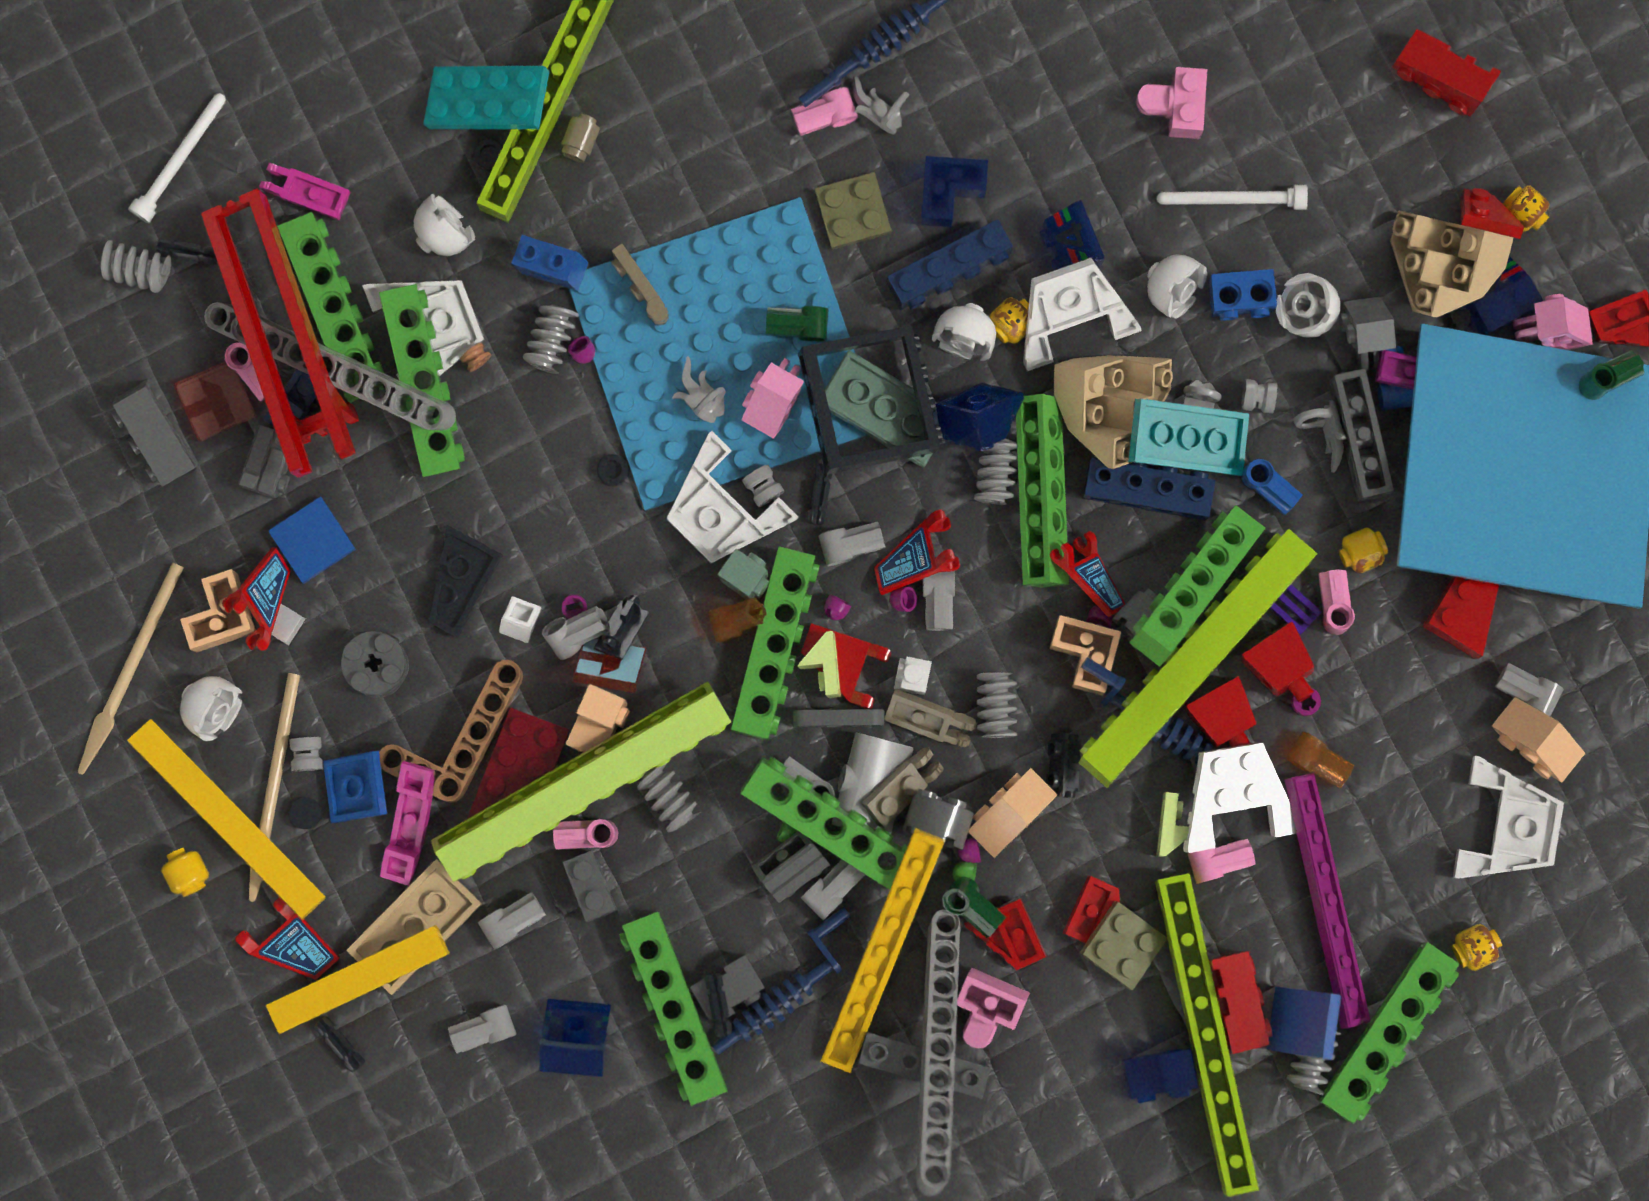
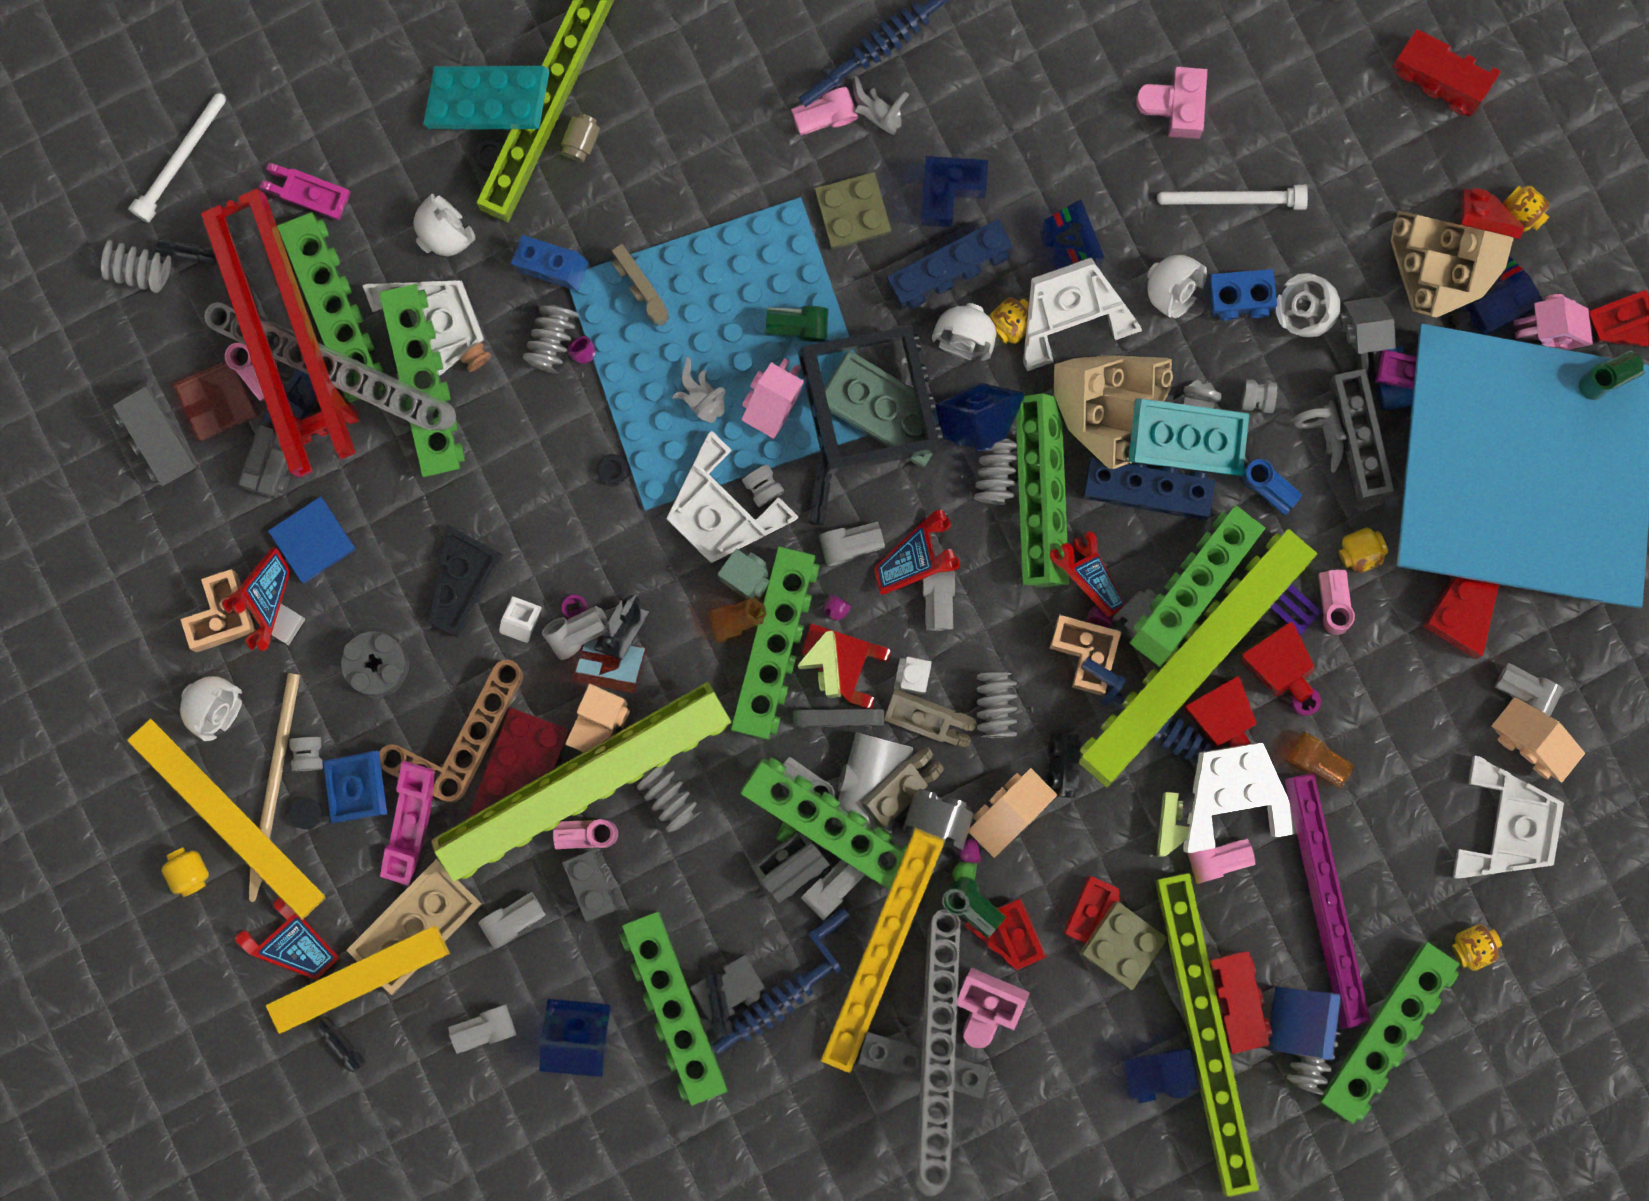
tan piece [78,562,184,775] -> none
magenta hinge [889,587,917,612] -> none

